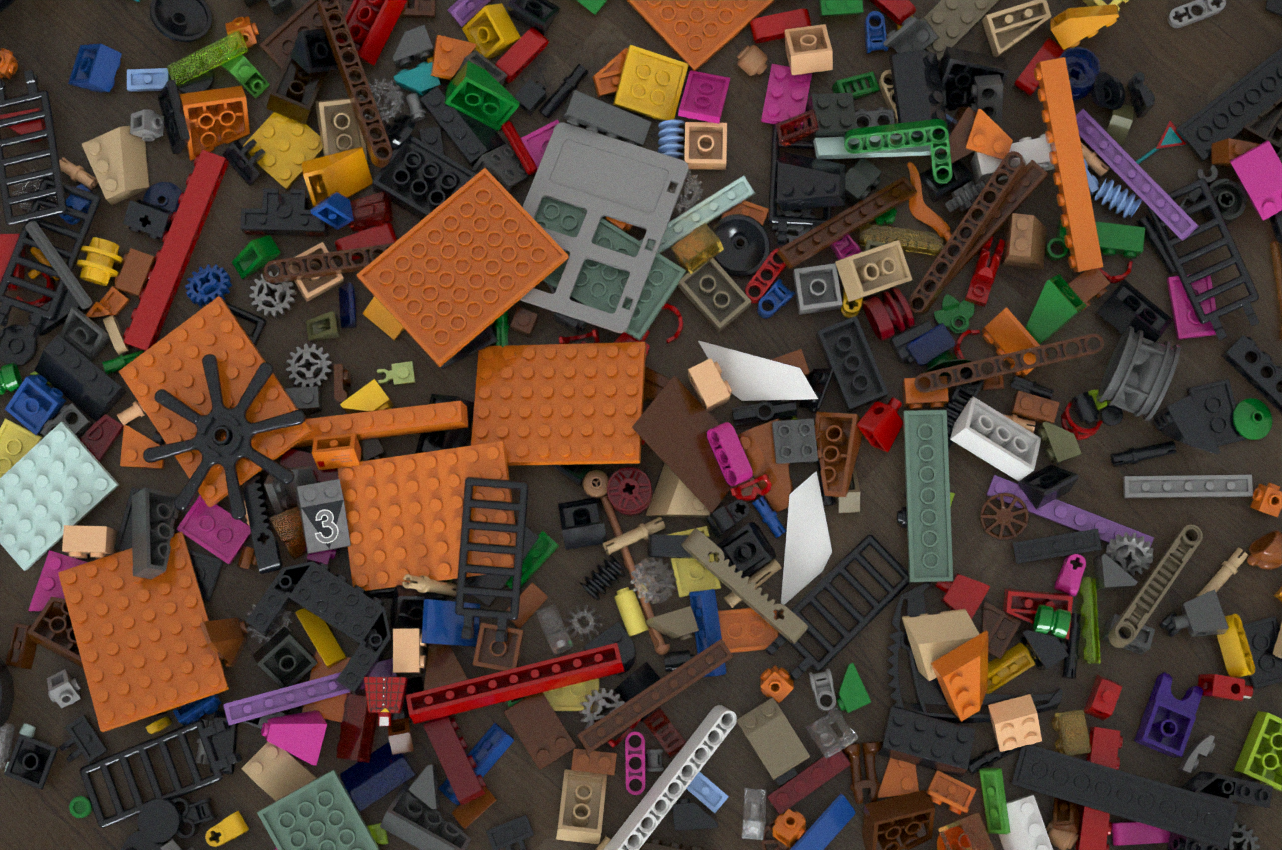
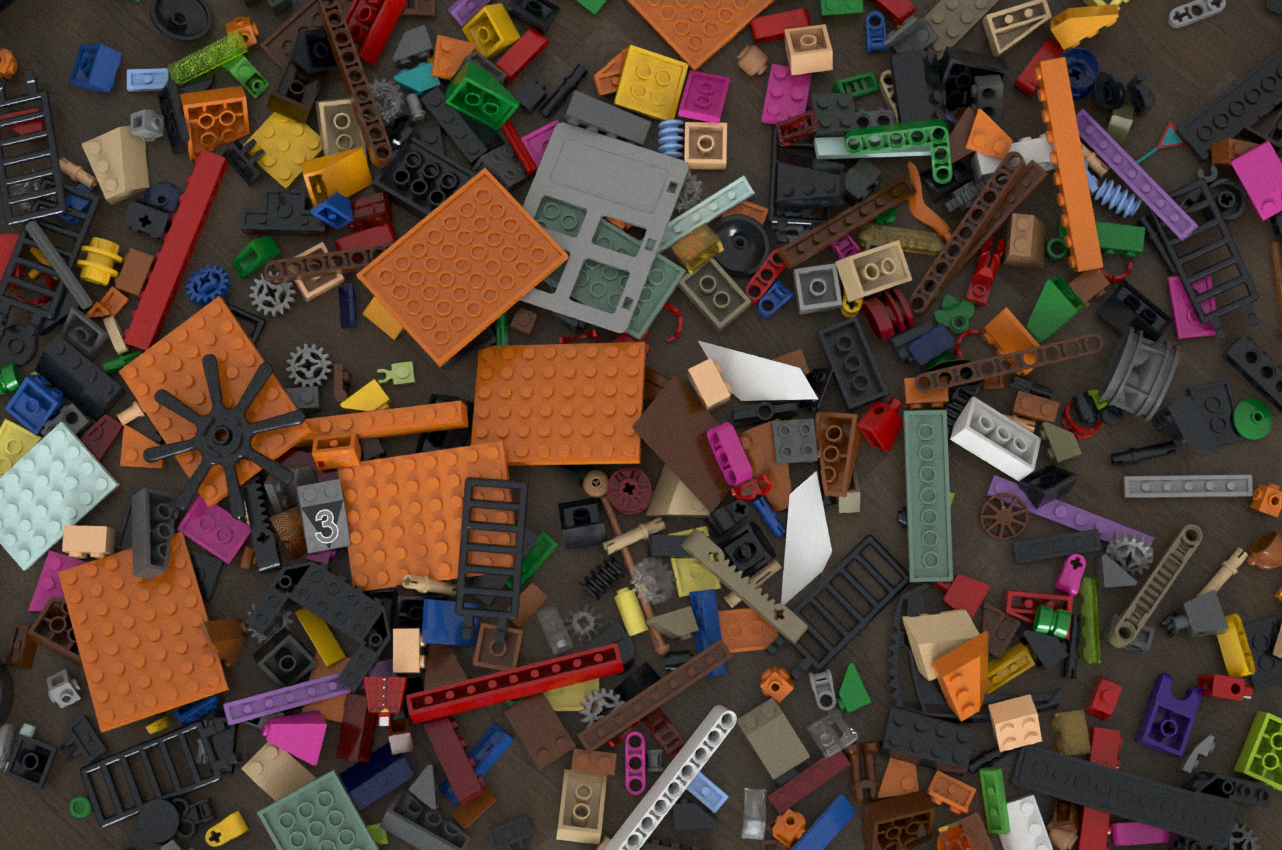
olive slope [306,311,341,341] -> none

